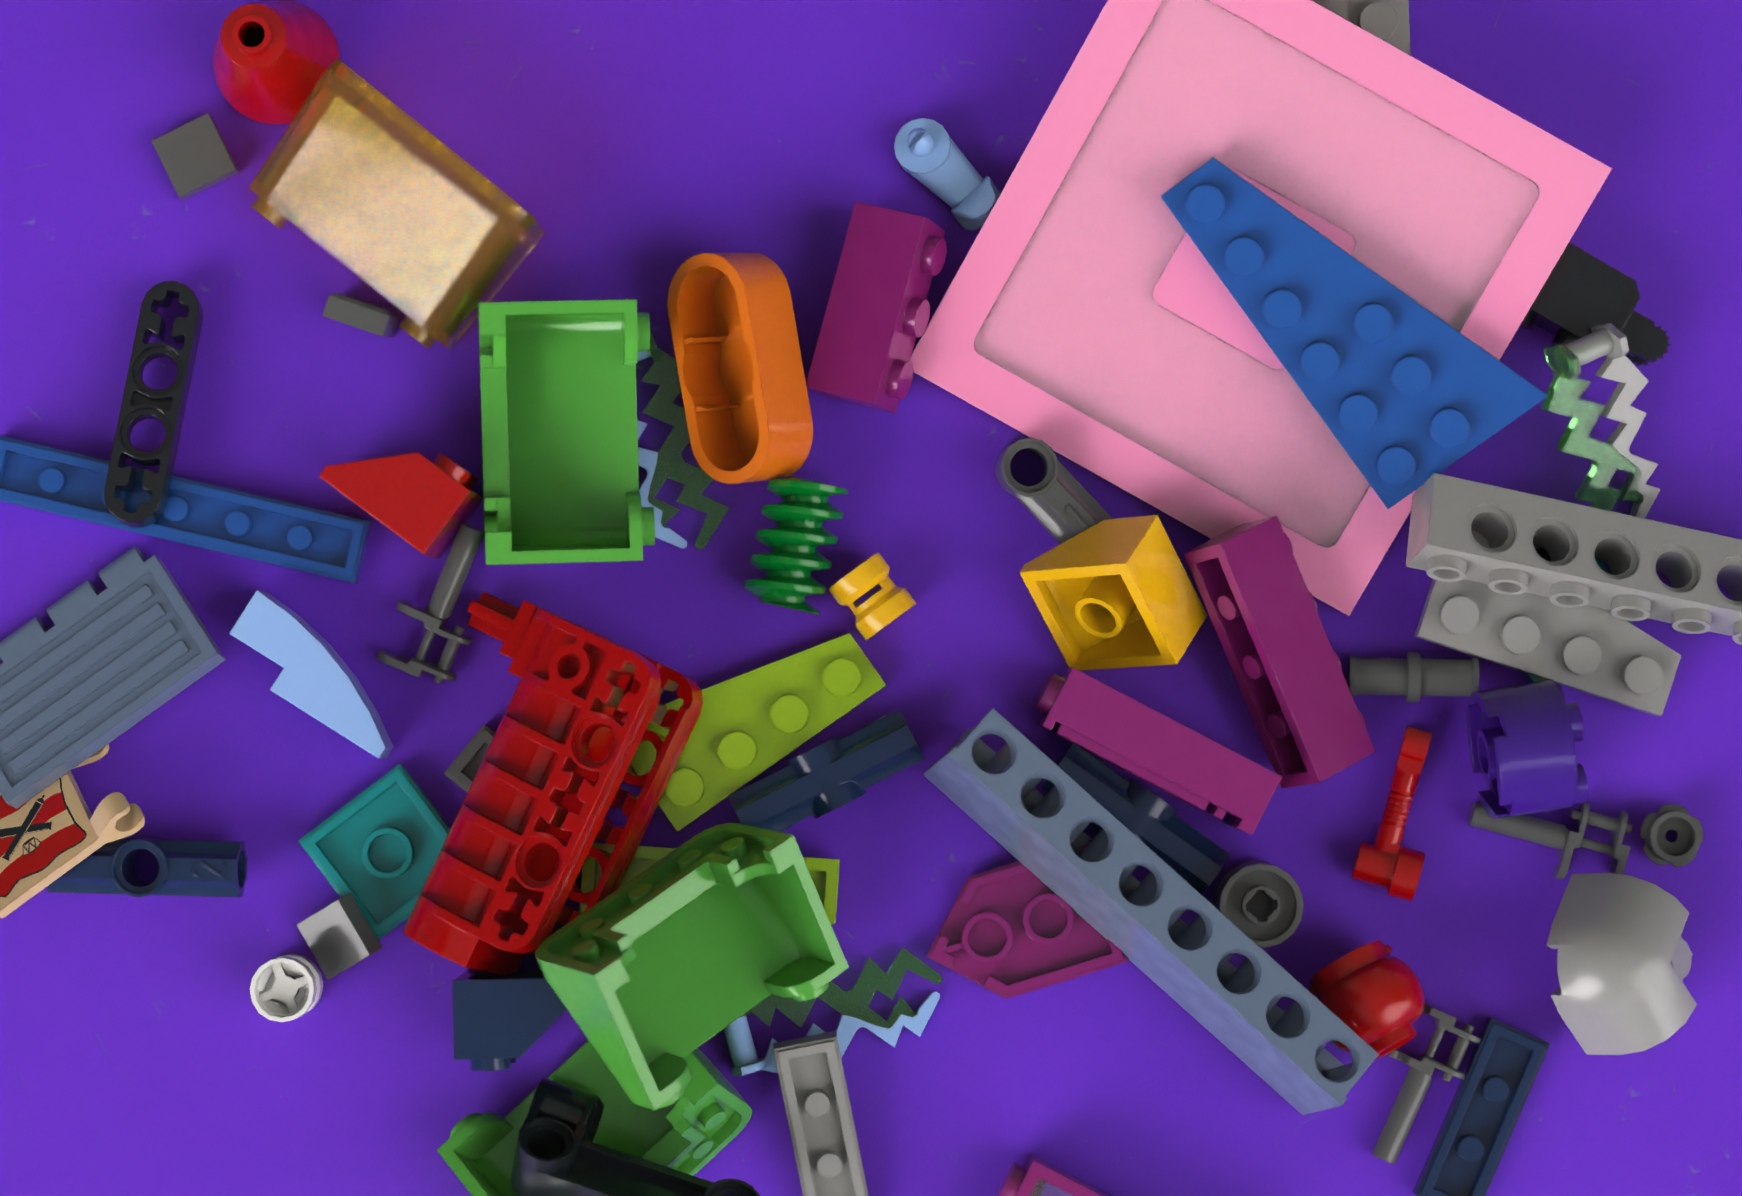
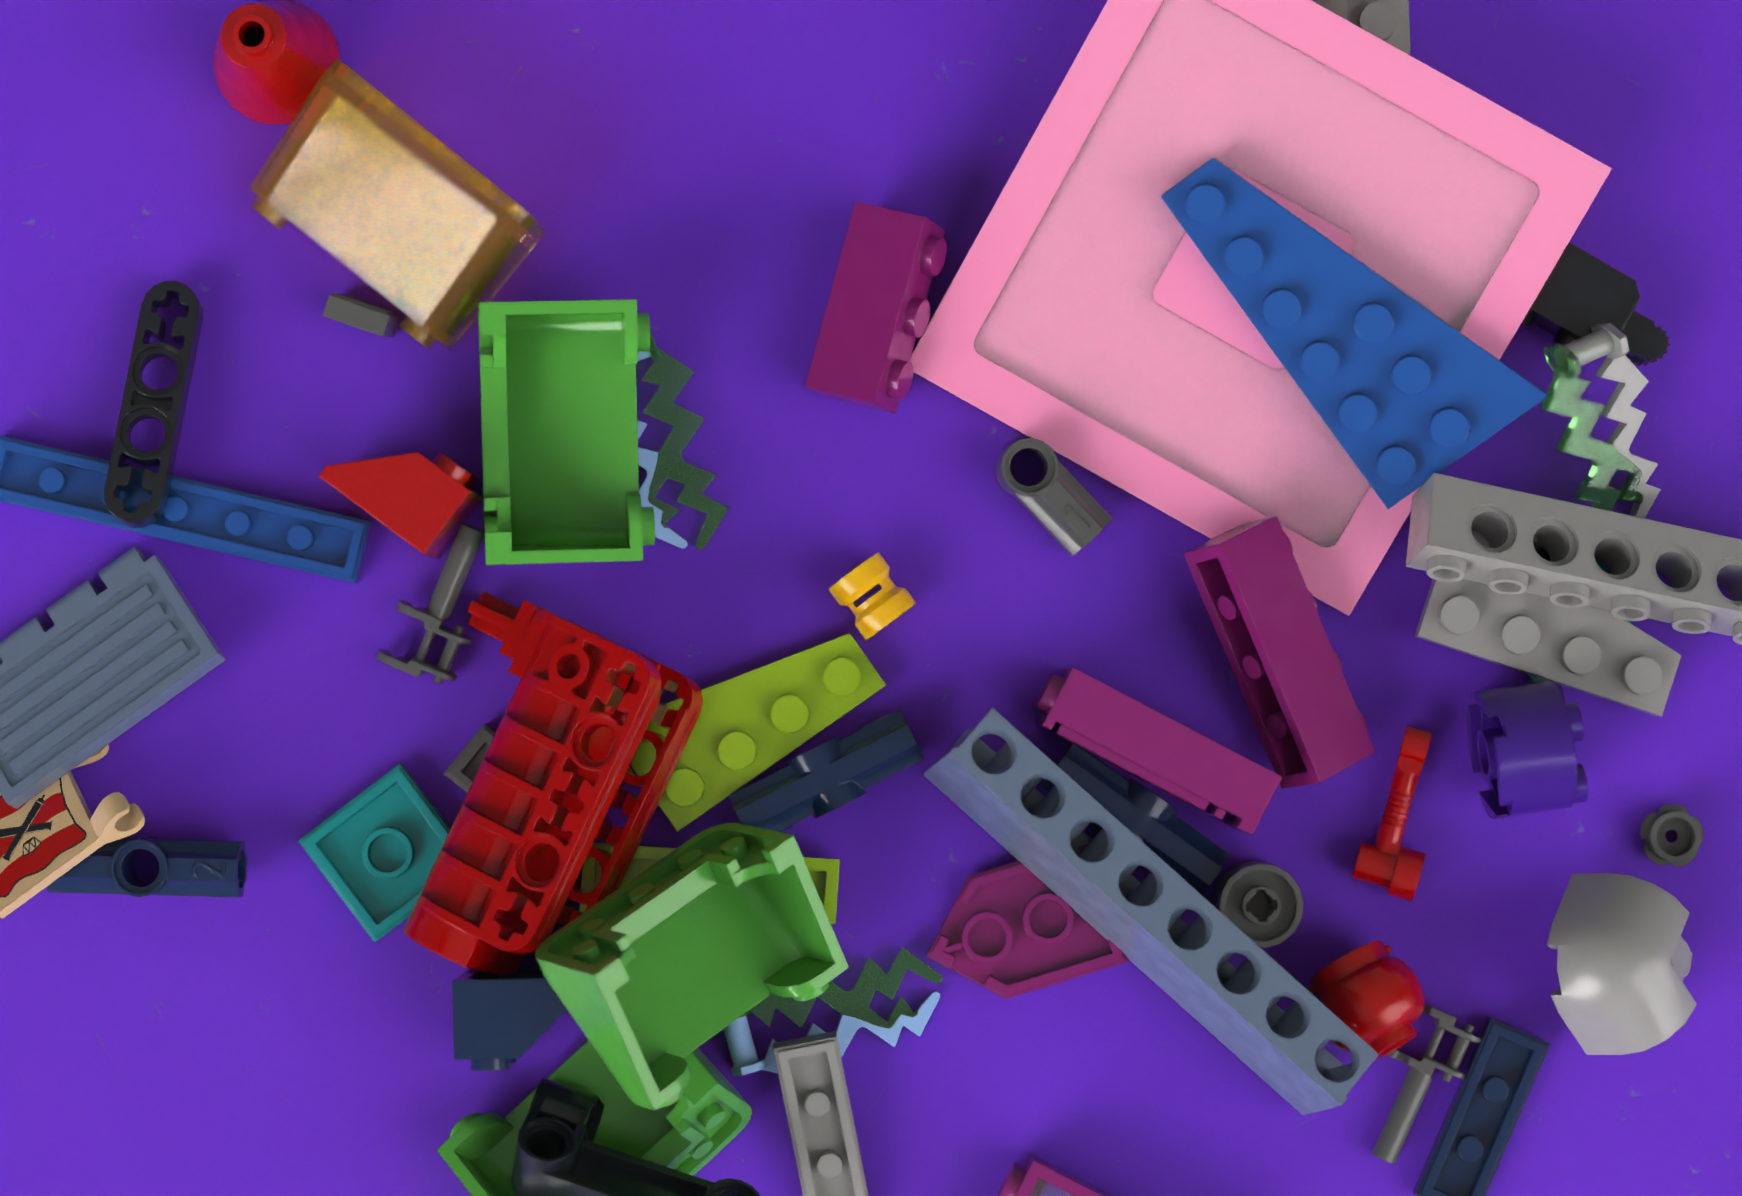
dark grey tile [151,113,240,200] -> none
light blue slope [229,590,393,759] -> none
white wheel [250,954,324,1023] -> none
dark grey tile [296,893,383,980] -> none
orange plant [667,252,813,484] -> none
green piece [743,476,849,615] -> none
light blue piece [894,118,1001,231] -> none
yellow slope [1019,515,1207,671] -> none
dark grey pin [1348,652,1479,702] -> none
dark grey piece [1468,801,1632,880] -> none

